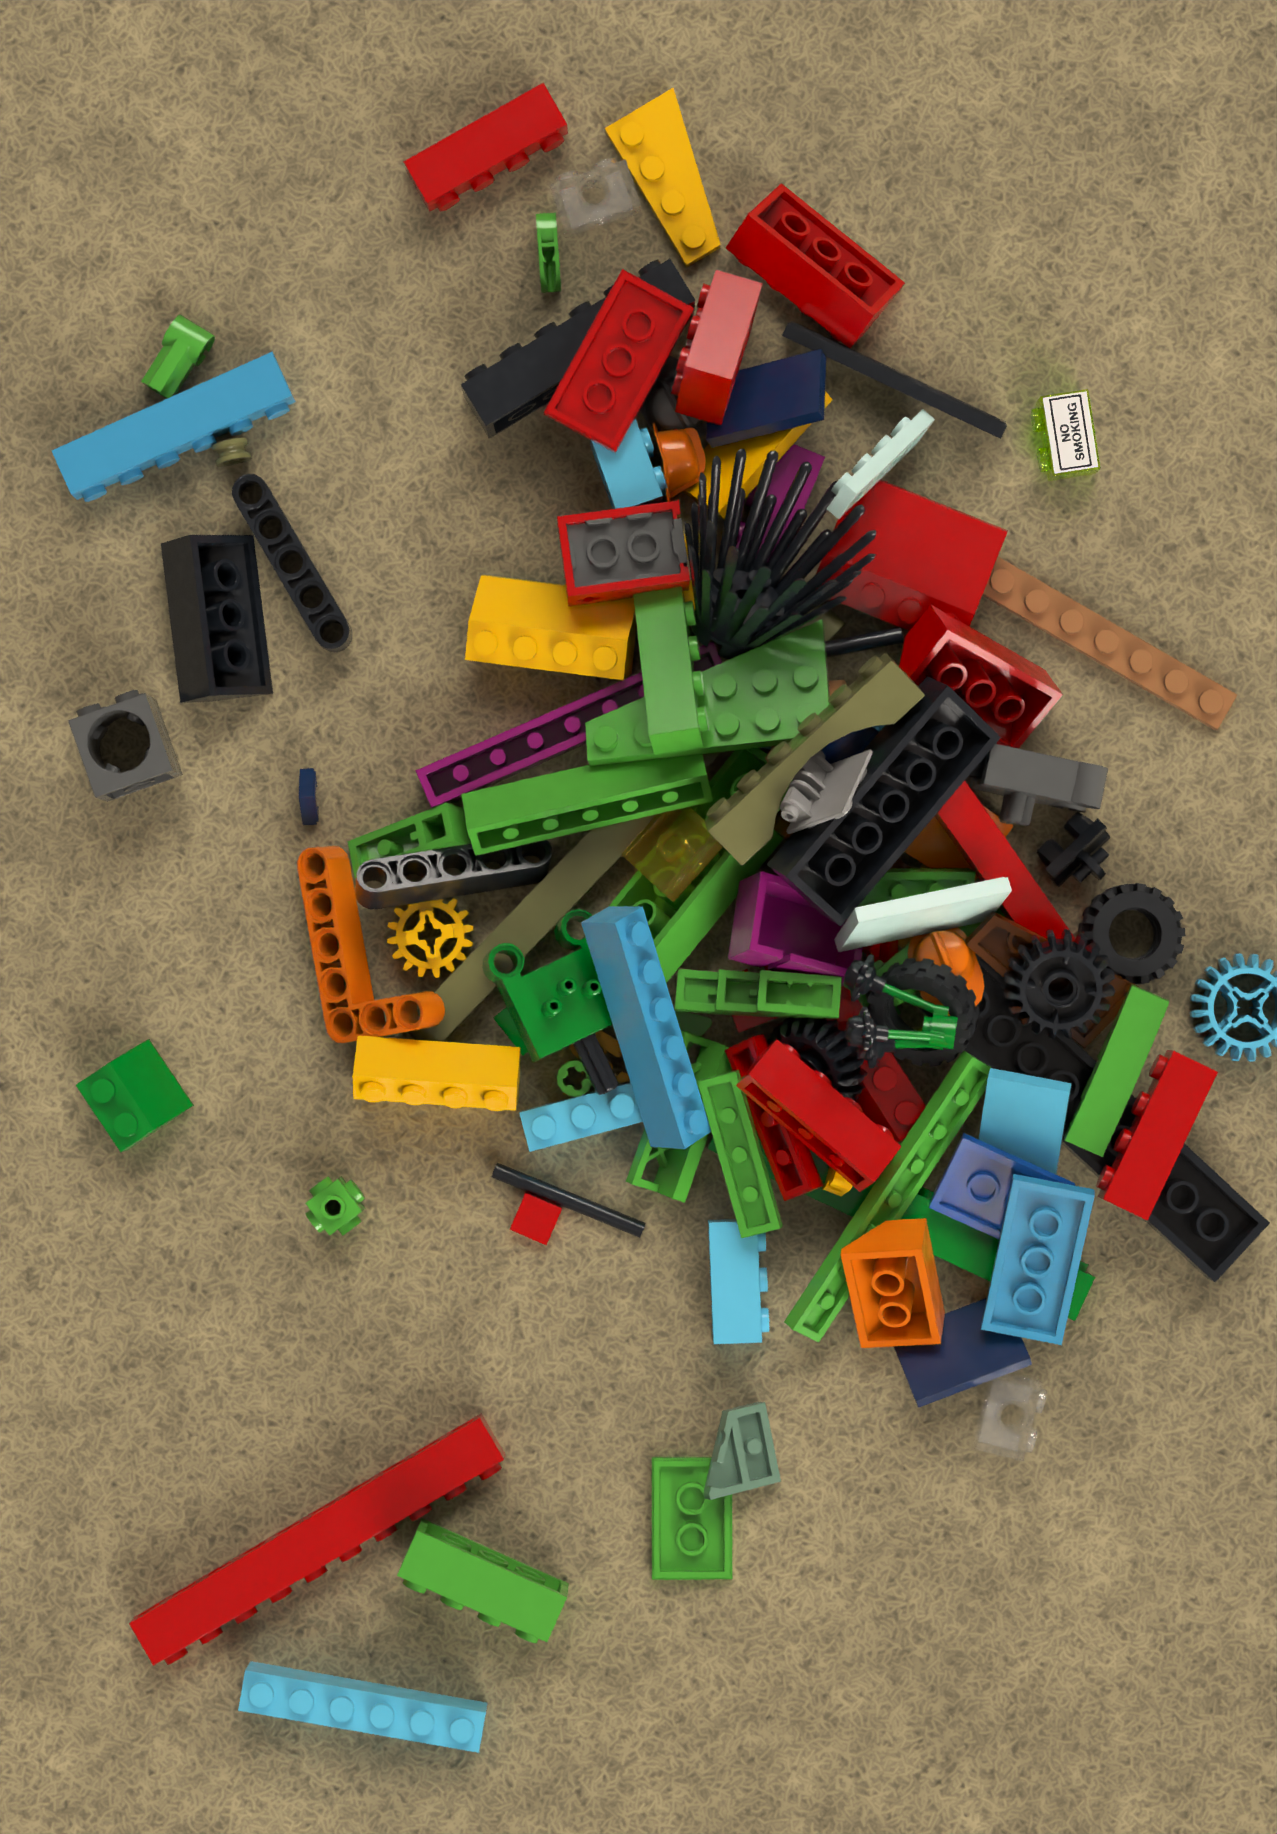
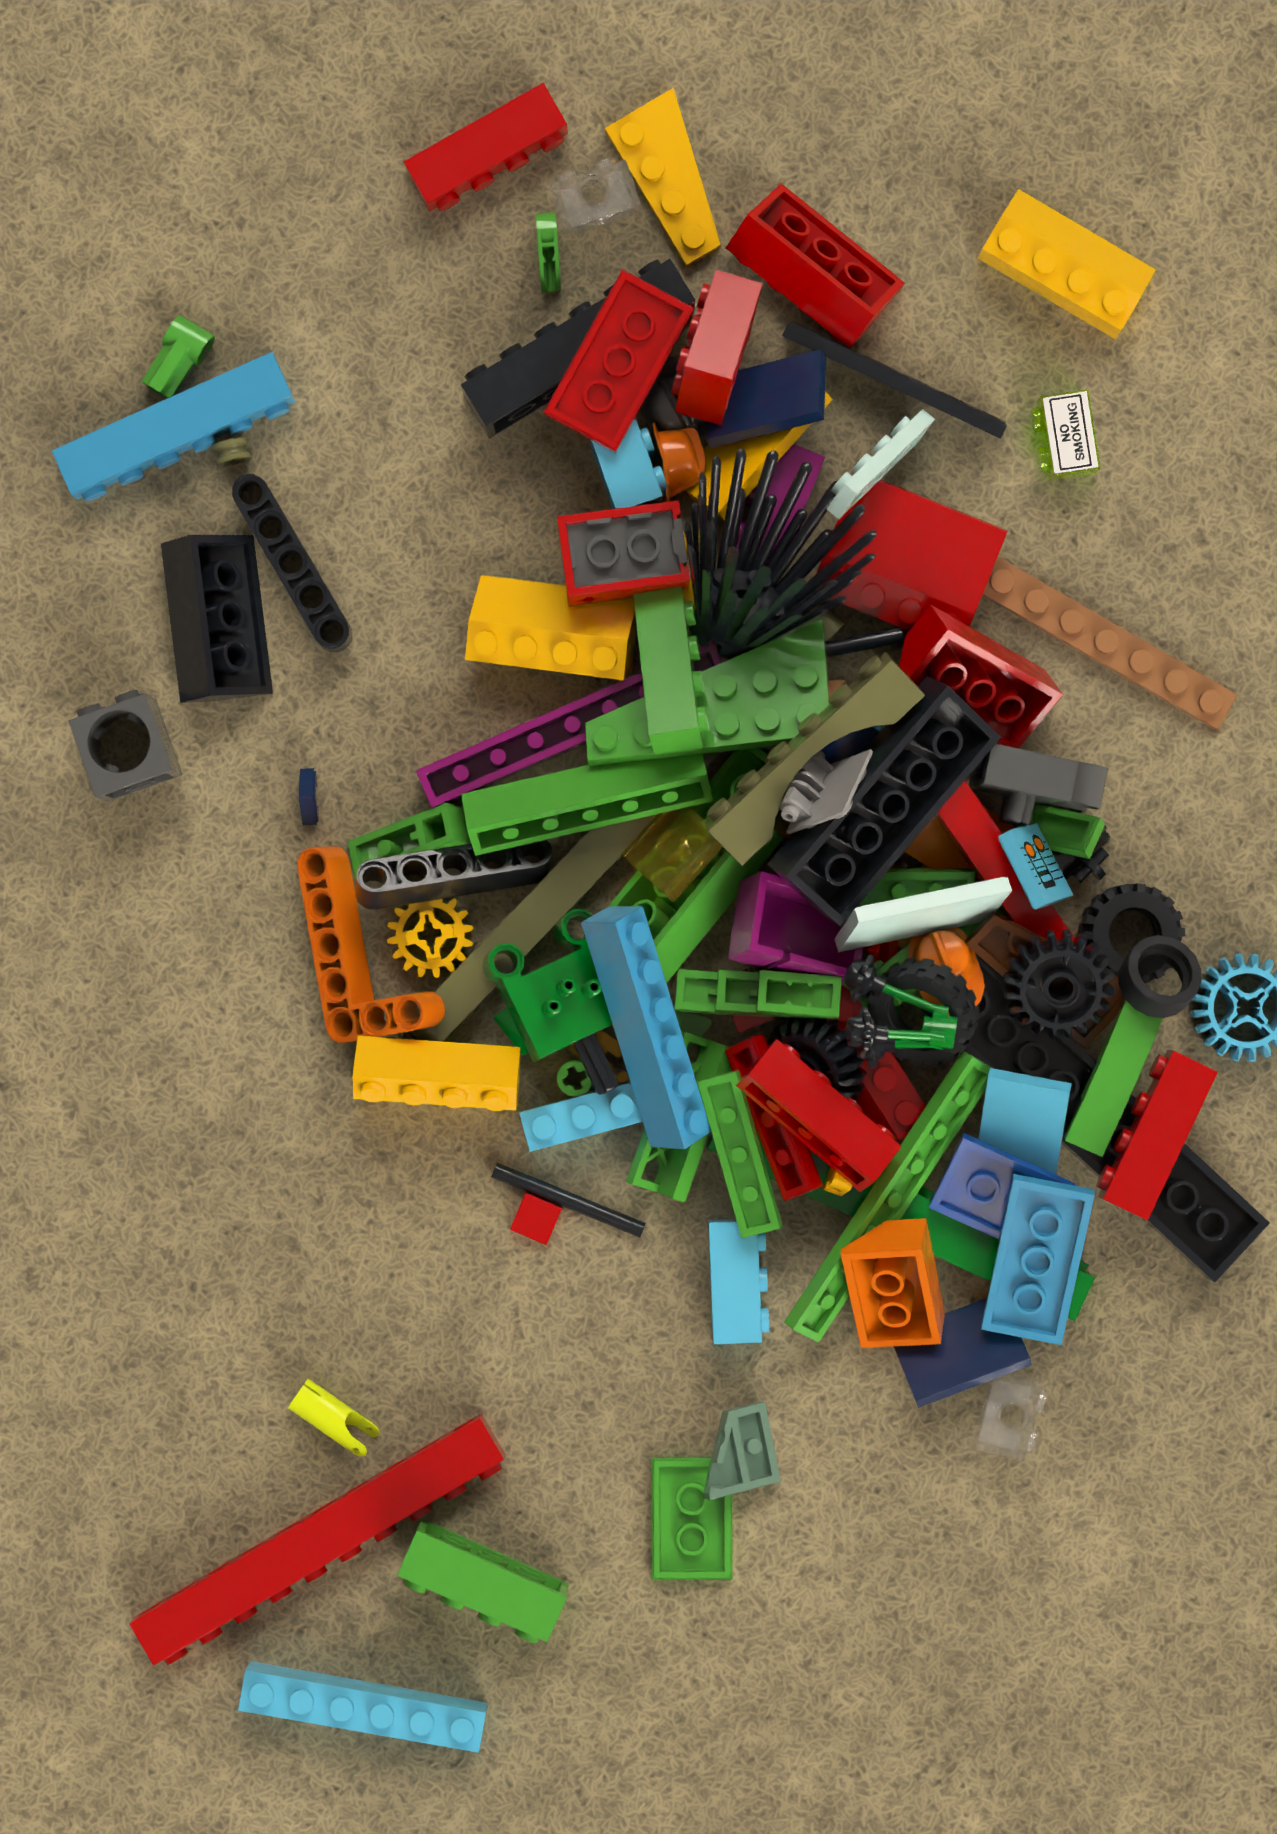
green slope [76,1039,194,1152] -> none
bright green brick [305,1176,366,1236] -> none
none -> neon yellow piece [288,1378,380,1457]
none -> yellow slope [977,189,1156,339]
none -> medium azure tile [998,823,1073,910]
none -> bright green tile [1019,803,1105,859]
none -> black tyre [1119,935,1201,1018]

